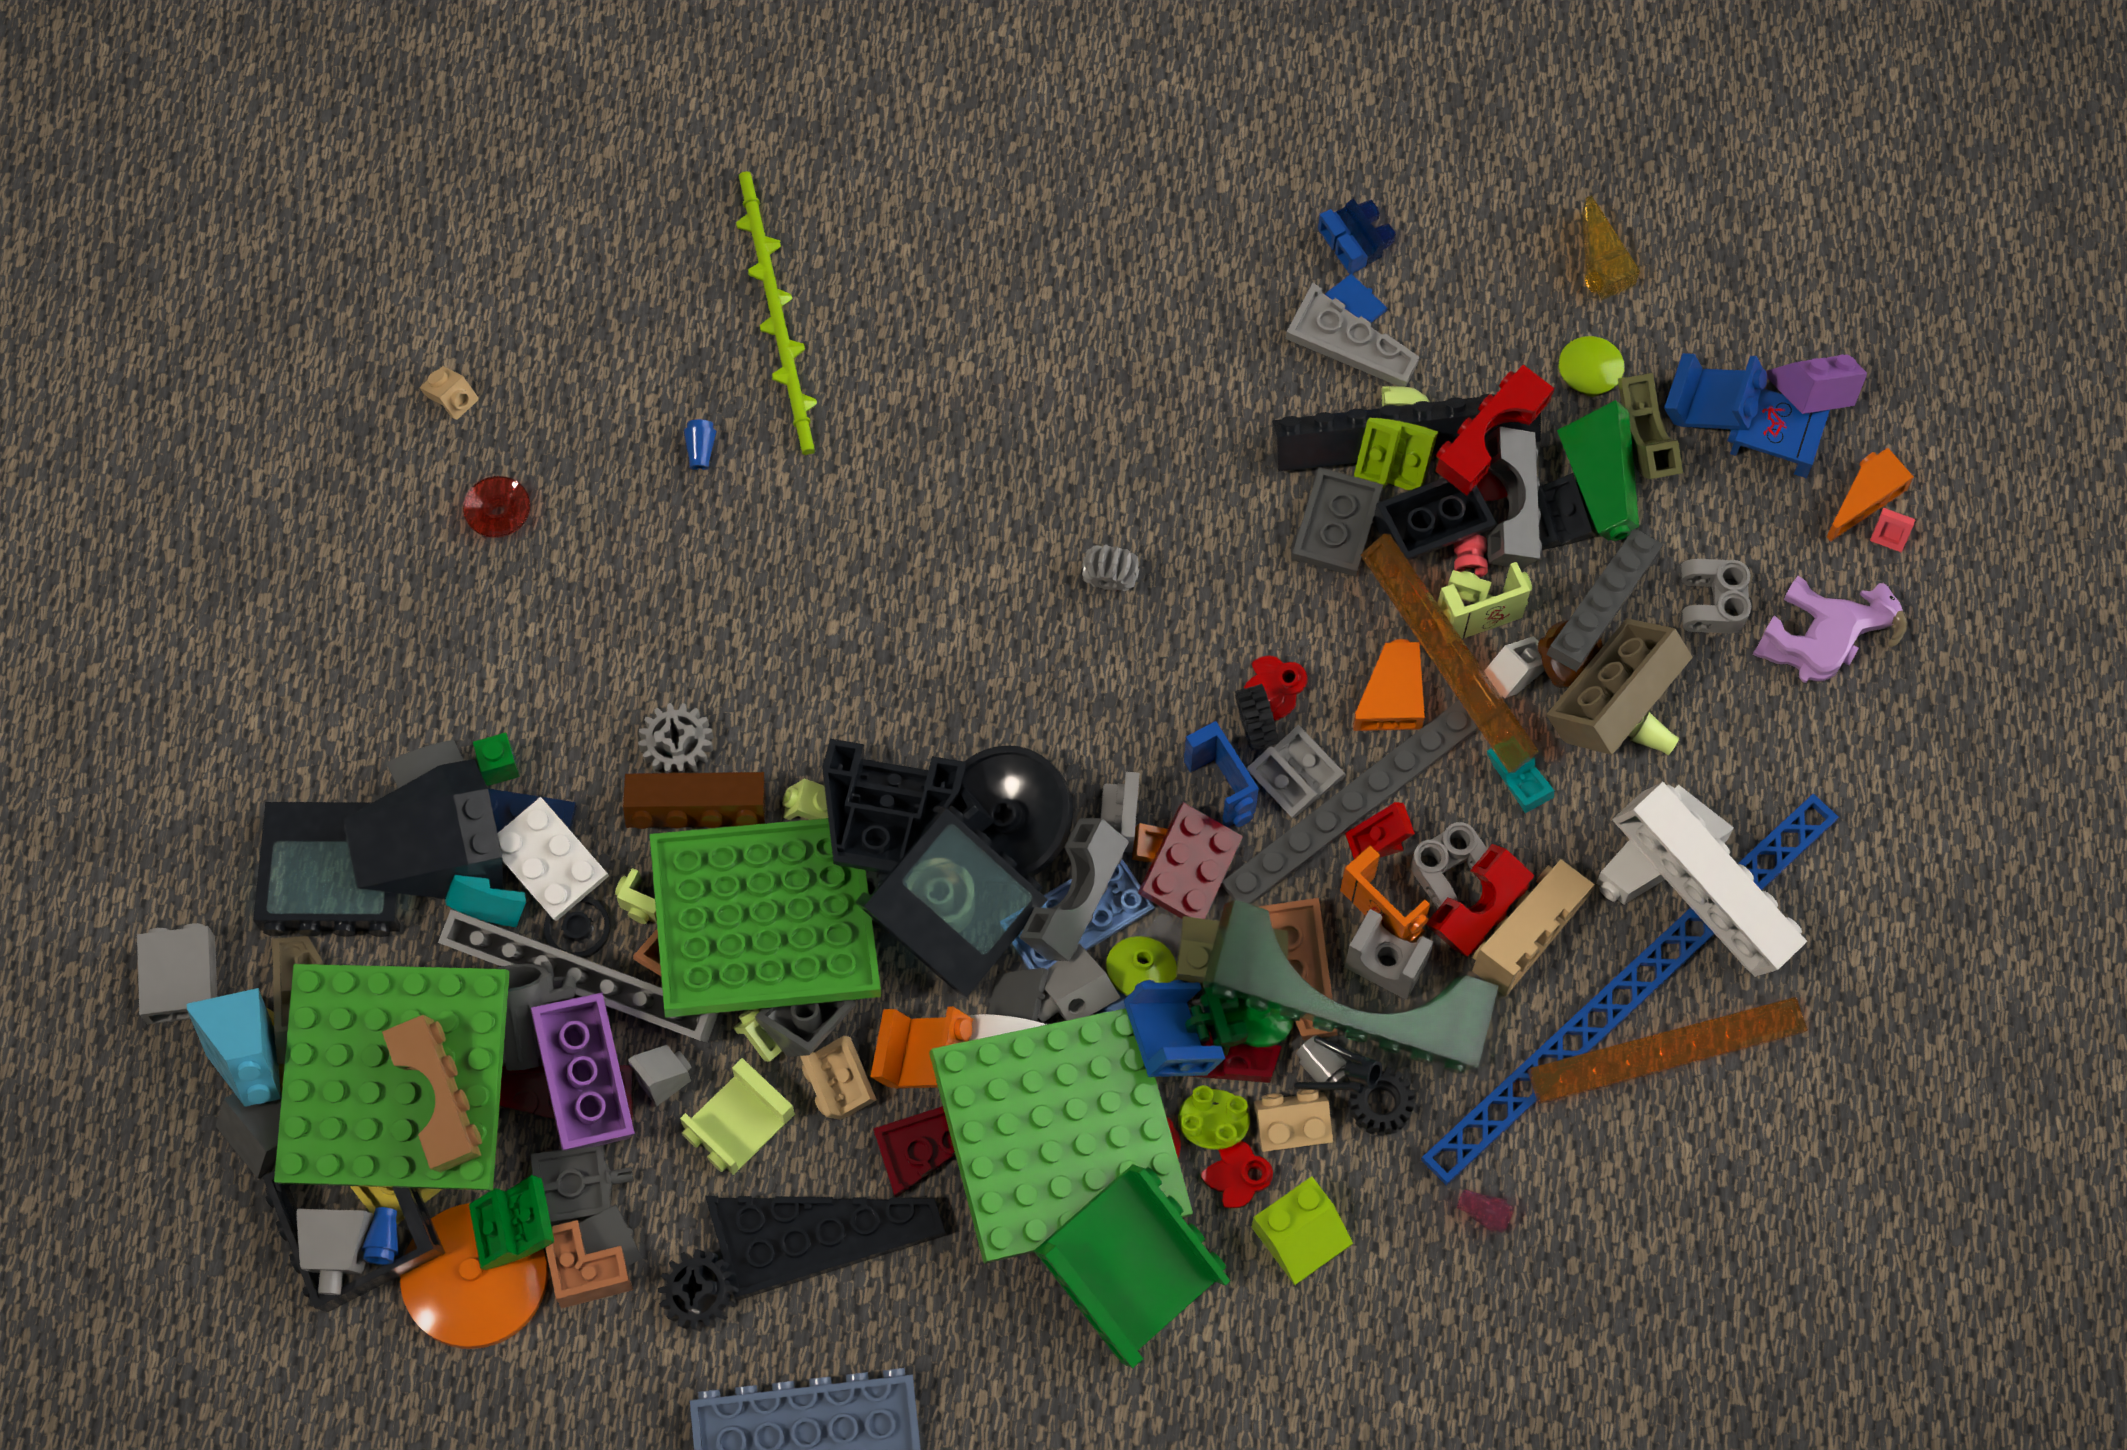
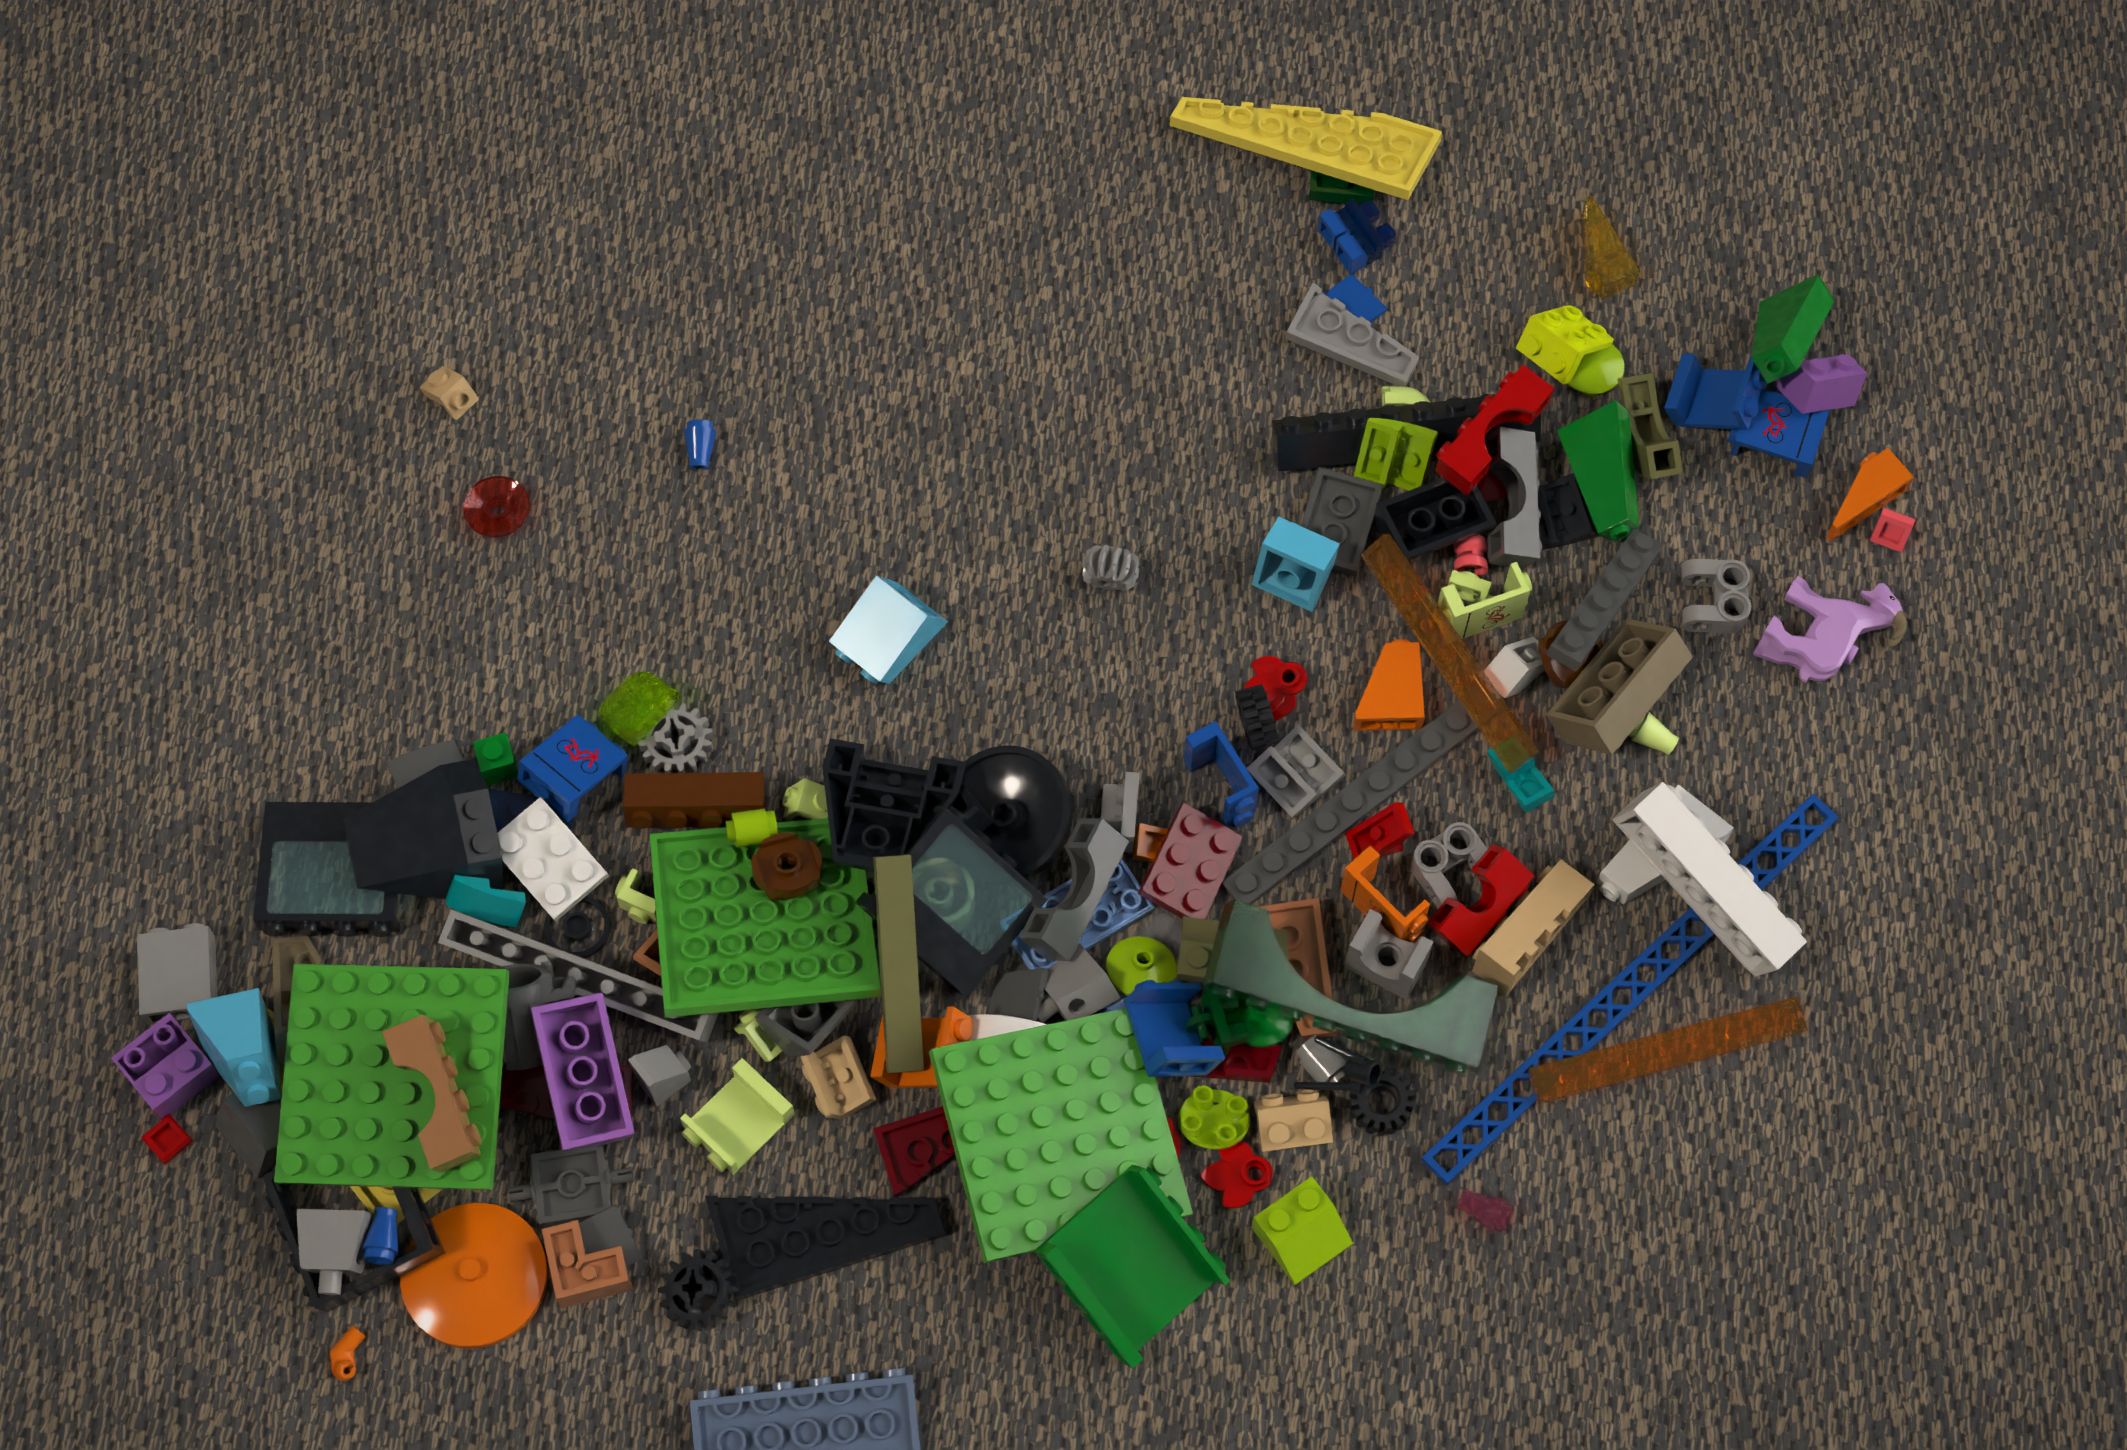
green slope [469,1175,554,1270] -> none
lime plant [736,171,817,455] -> none
none -> medium lavender slope [111,1013,220,1120]
none -> red tile [141,1114,193,1165]
none -> orange arm [330,1325,366,1381]
none -> blue panel [517,714,628,822]
none -> clear neon green slope [599,671,681,747]
none -> lime brick [725,808,778,848]
none -> reddish brown plate [751,833,822,900]
none -> slope [829,575,948,684]
none -> olive tile [873,854,924,1073]
none -> light yellow wing [1170,97,1442,200]
none -> medium azure slope [1251,516,1340,612]
none -> dark green plate [1309,170,1374,206]
none -> neon yellow bracket [1516,305,1614,385]
none -> green slope [1751,274,1834,384]

